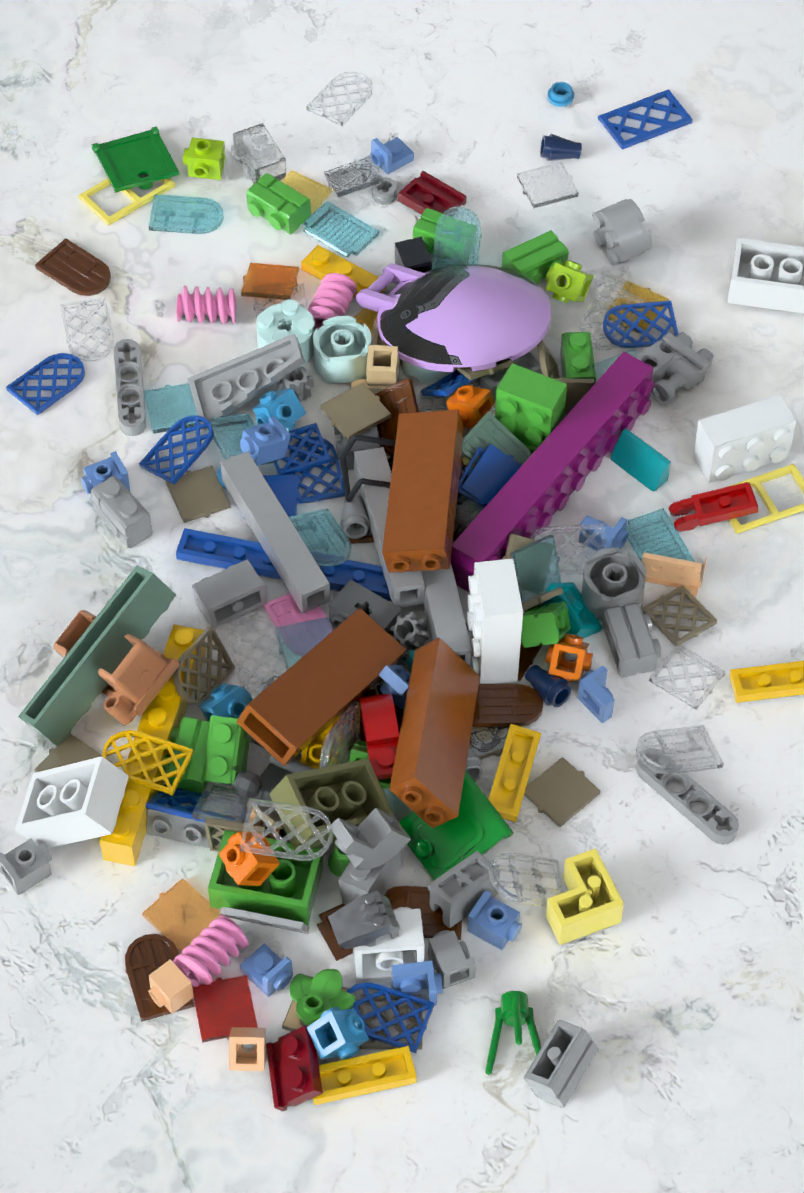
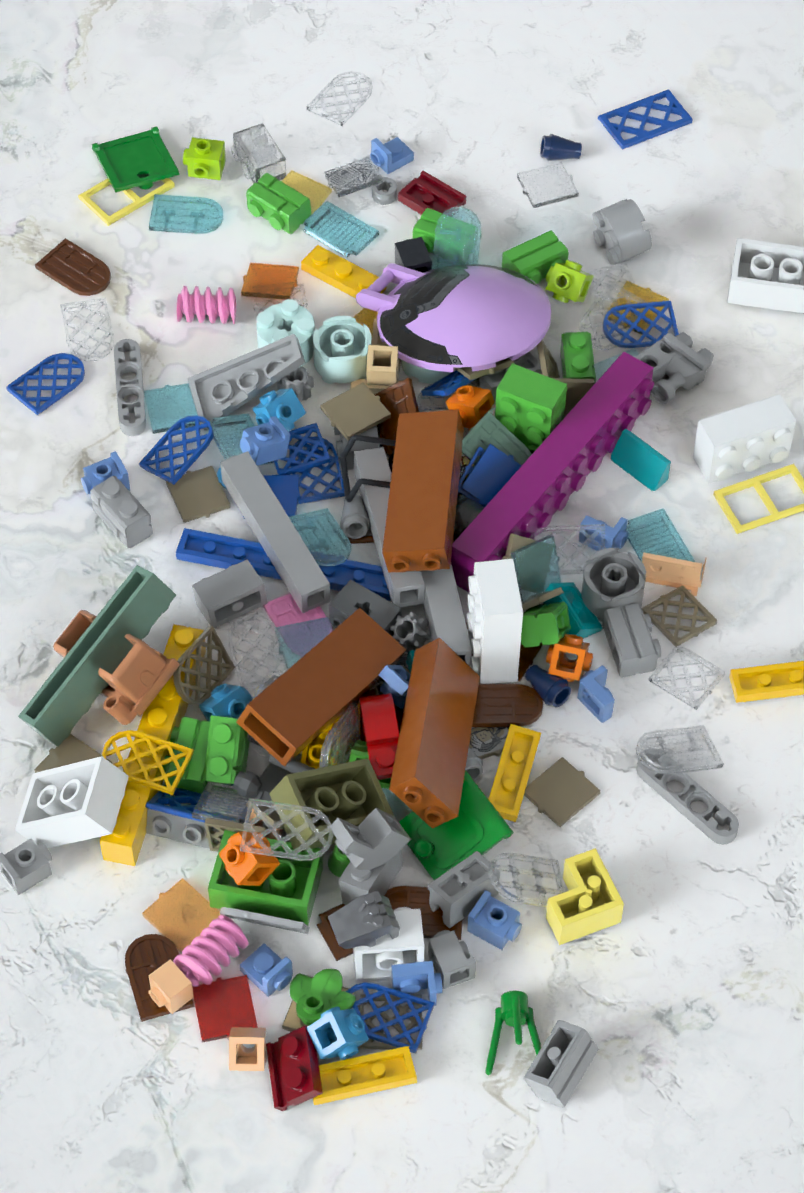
bright pink piece [308,273,357,330] -> none
dark azure plate [547,82,574,107] -> none
red hinge [668,482,758,532] -> none

